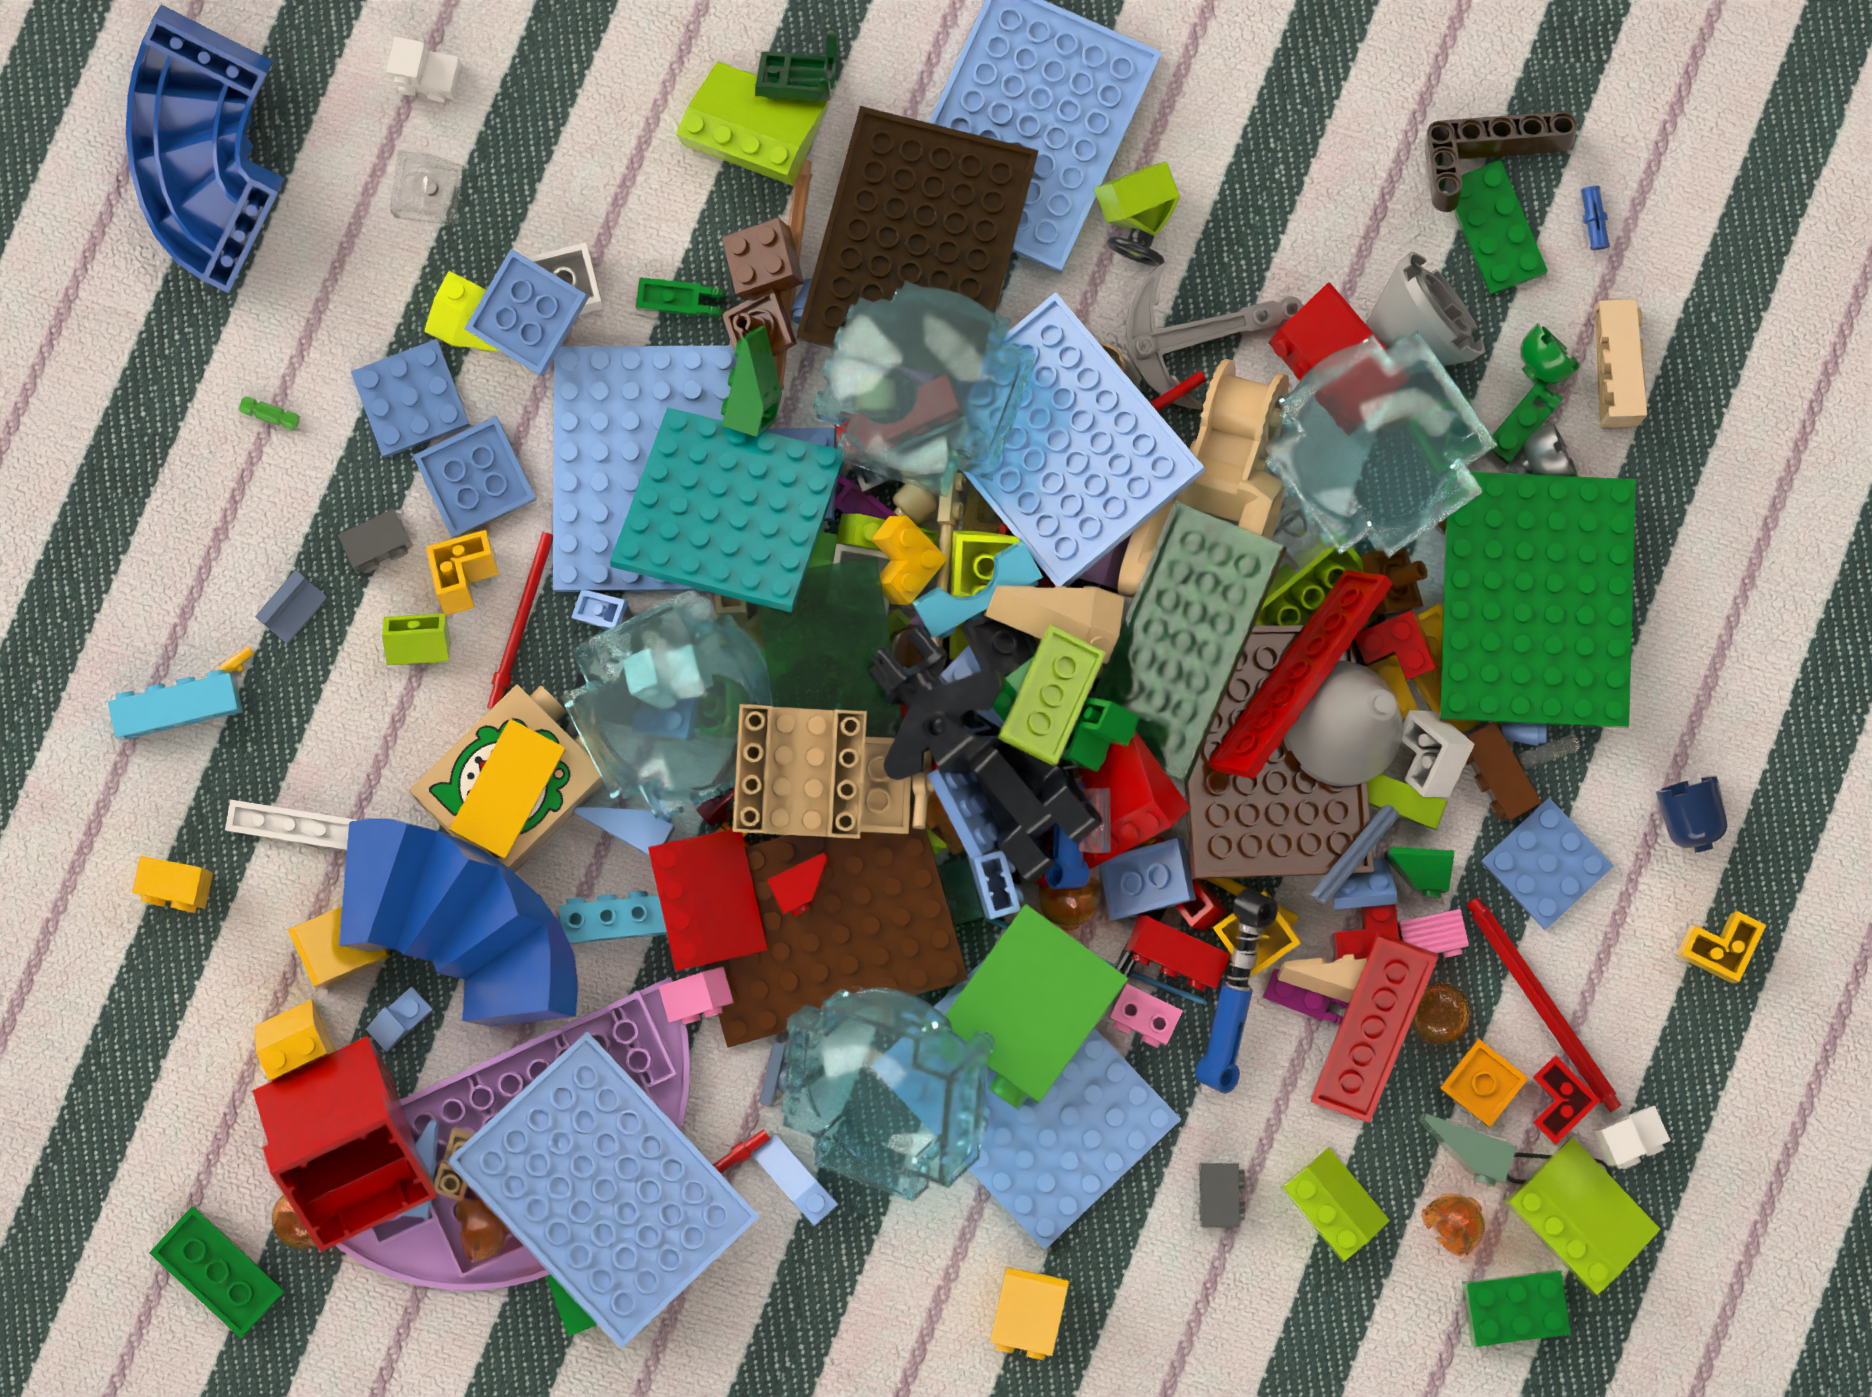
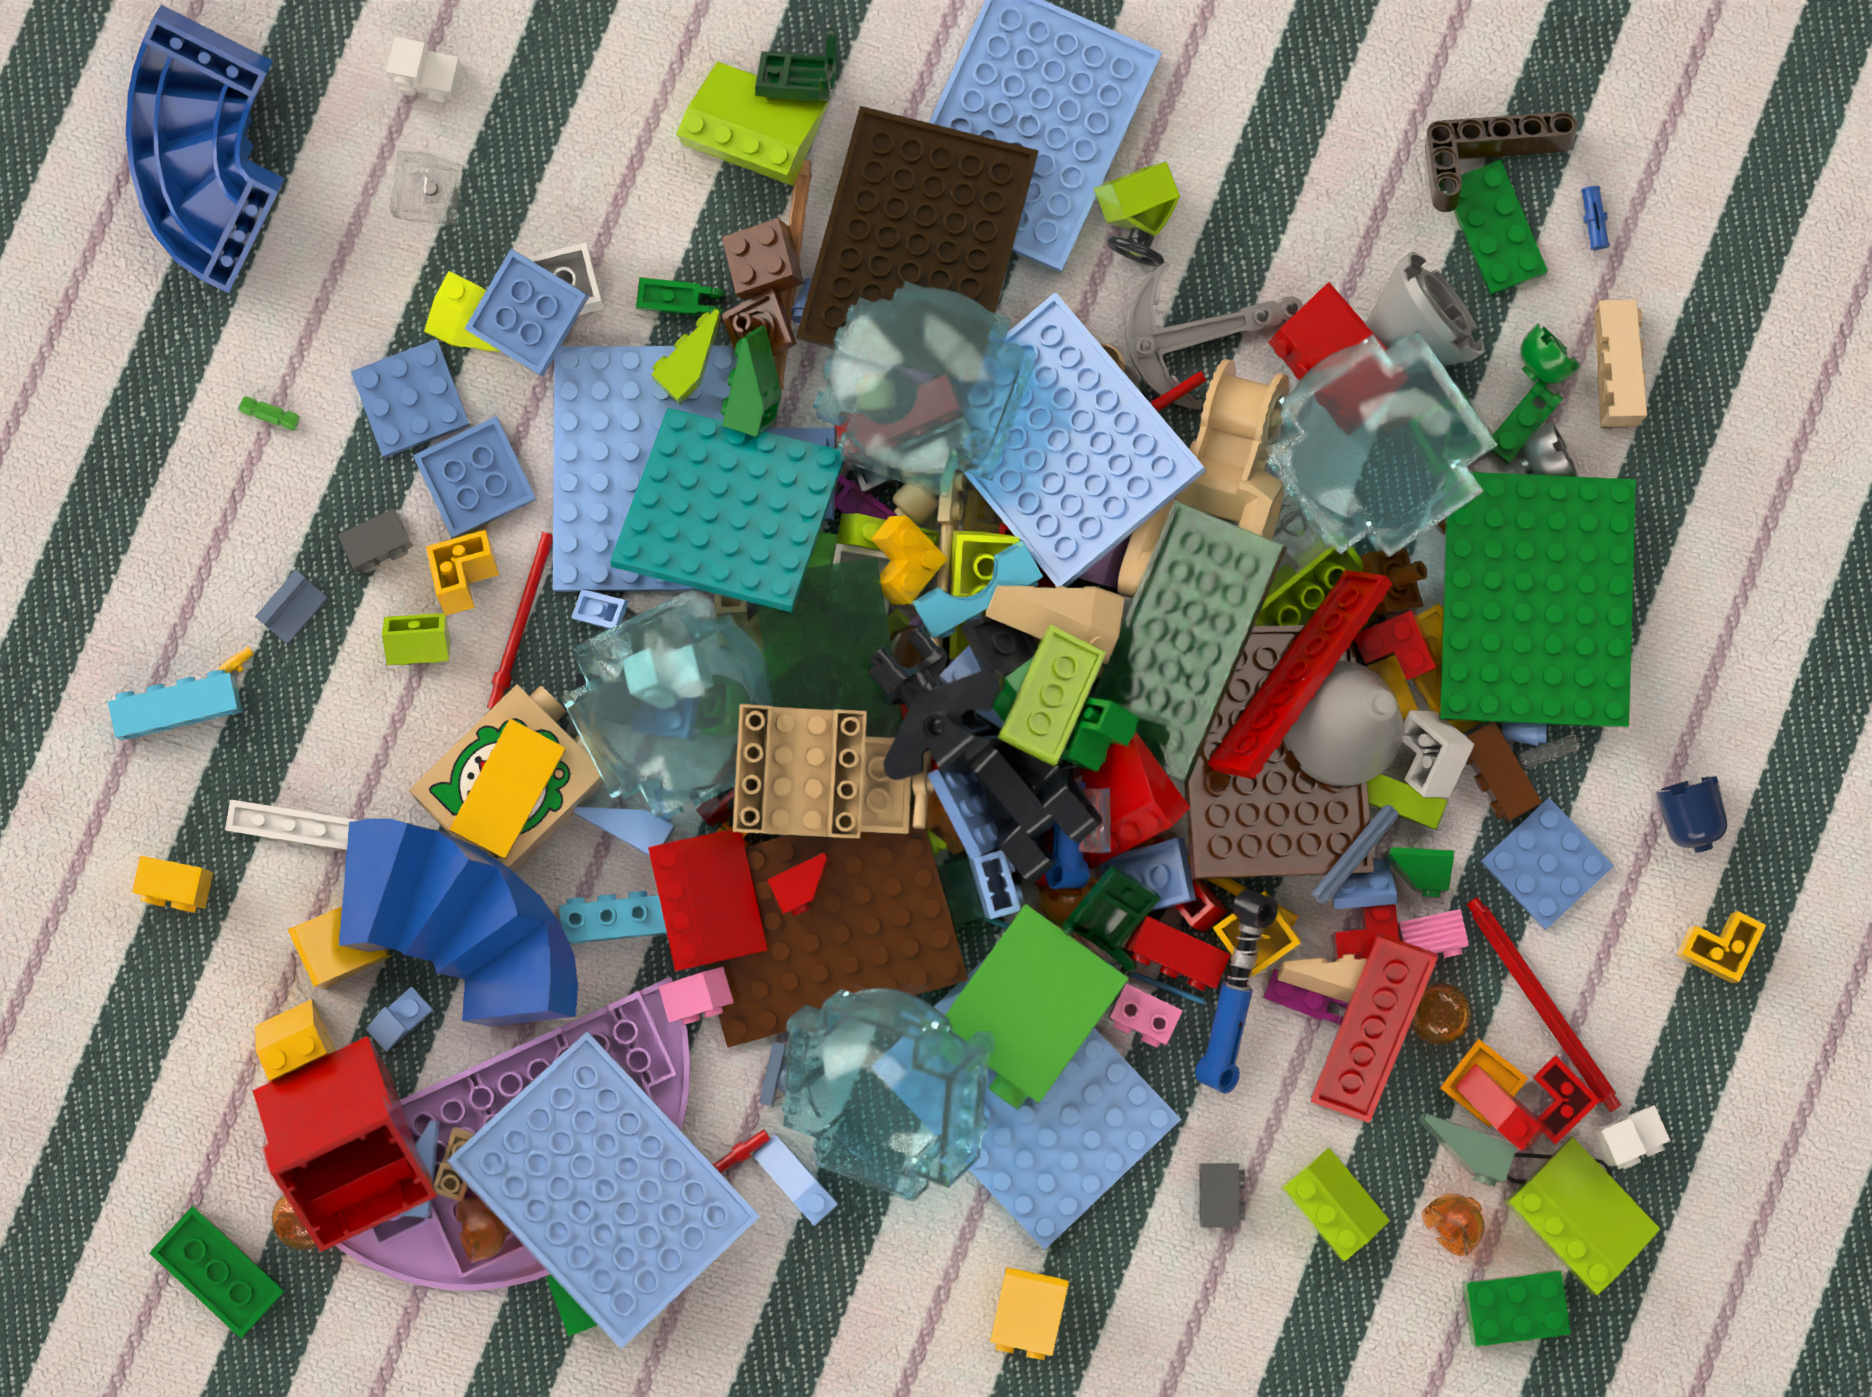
none -> lime slope [651,309,721,405]
none -> dark green piece [1062,865,1161,972]
none -> slope [1455,1063,1548,1151]

